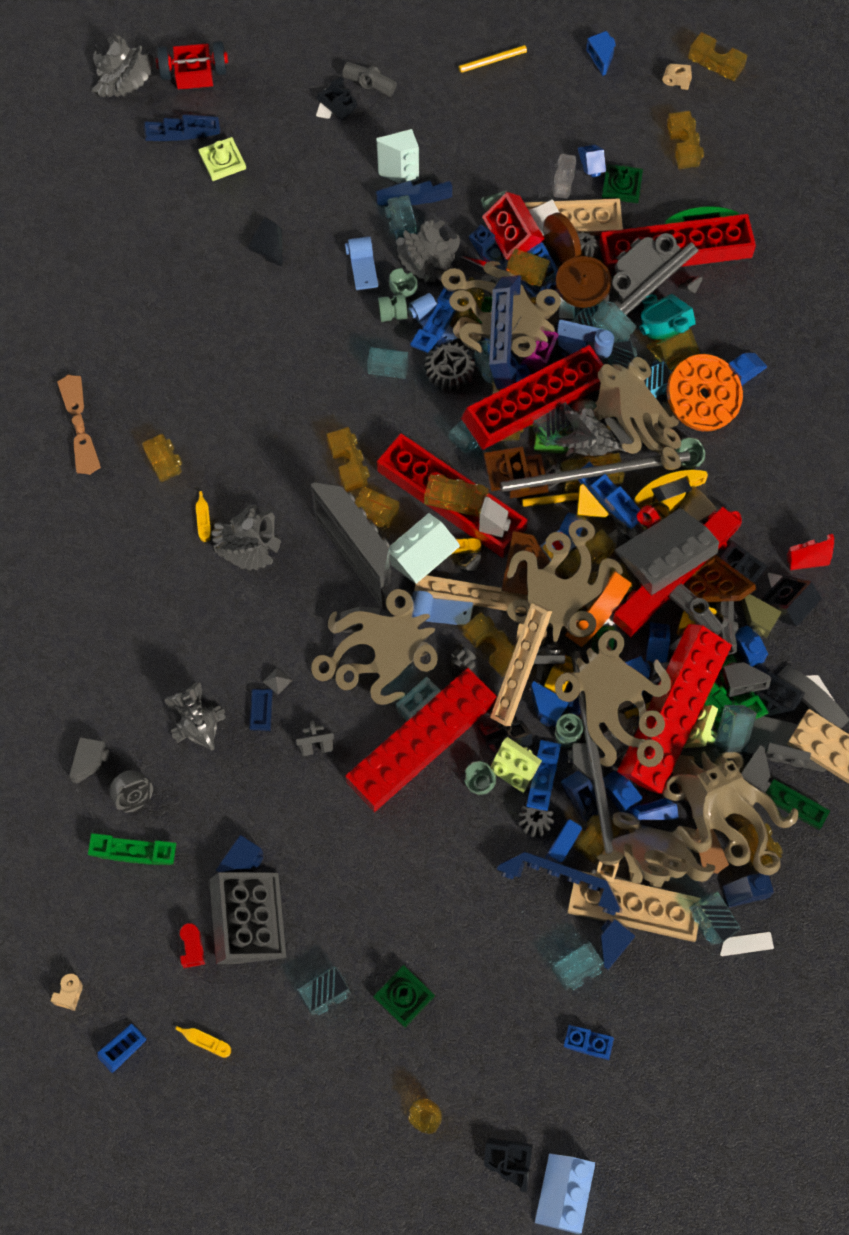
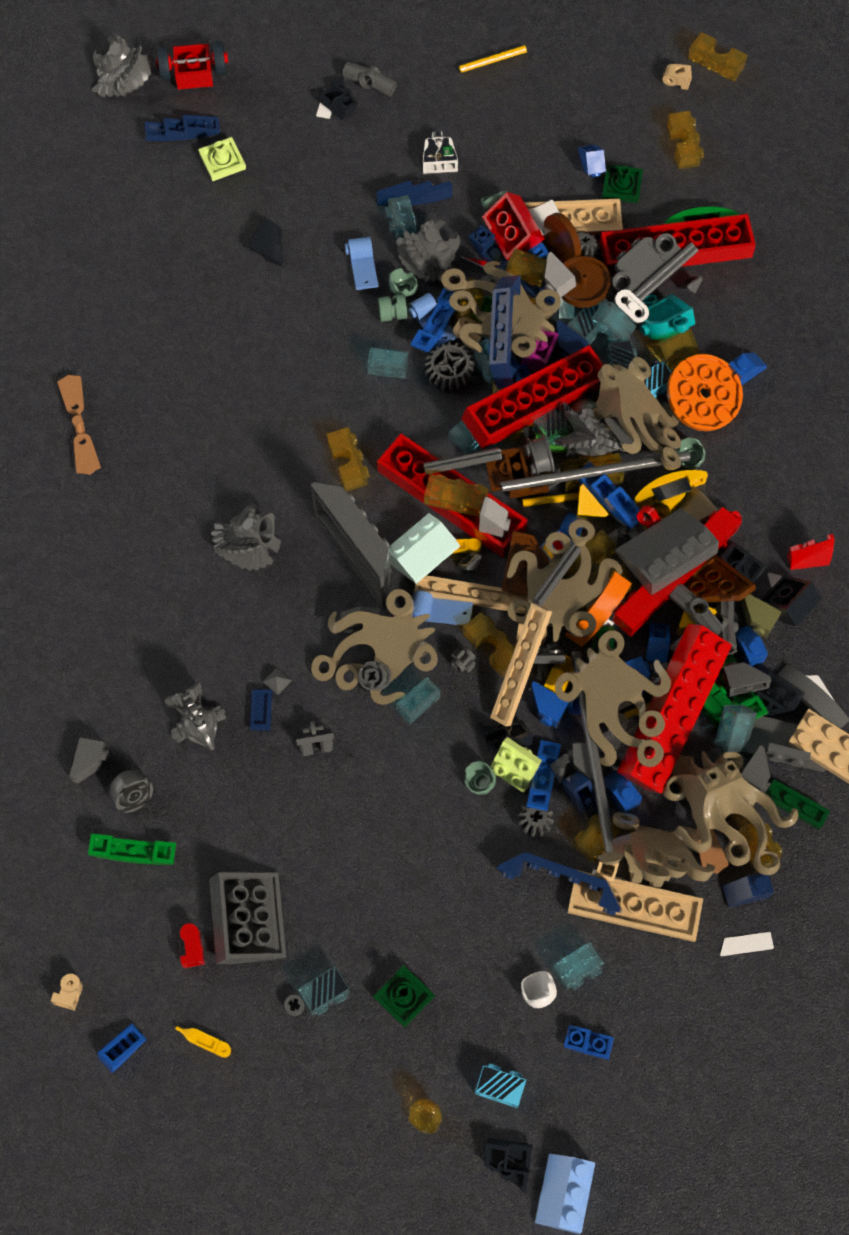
clear yellow brick [142,434,182,482] -> none
yellow piece [196,491,212,542] -> none
dark blue slope [216,835,263,873] -> none
red brick [345,668,497,813] -> none
clear yellow brick [354,487,399,528] -> none
light aqua slope [376,129,419,184] -> none
blue slope [546,819,582,863] -> none
clear brick [553,154,576,199] -> none
sand green wheel [555,714,583,748] -> none
medium blue door [558,320,614,358] -> none
blue slope [586,31,616,76] -> none
dark blue slope [600,918,635,970] -> none
blue slope [630,798,679,820] -> none
yellowish green plate [683,705,718,748] -> none
clear light blue brick [689,891,741,945] -> none
none -> dark grey bush [284,995,305,1016]
none -> dark grey wheel [358,661,391,691]
none -> torso [423,131,458,174]
none -> dark grey axle [424,448,502,474]
none -> brick [475,1064,526,1108]
none -> white hair [521,971,557,1008]
none -> dark grey wheel [523,434,555,476]
none -> dark grey axle [532,544,581,606]
none -> light grey slope [545,252,576,298]
none -> dark grey slope [550,754,569,783]
none -> white plate [615,290,649,323]

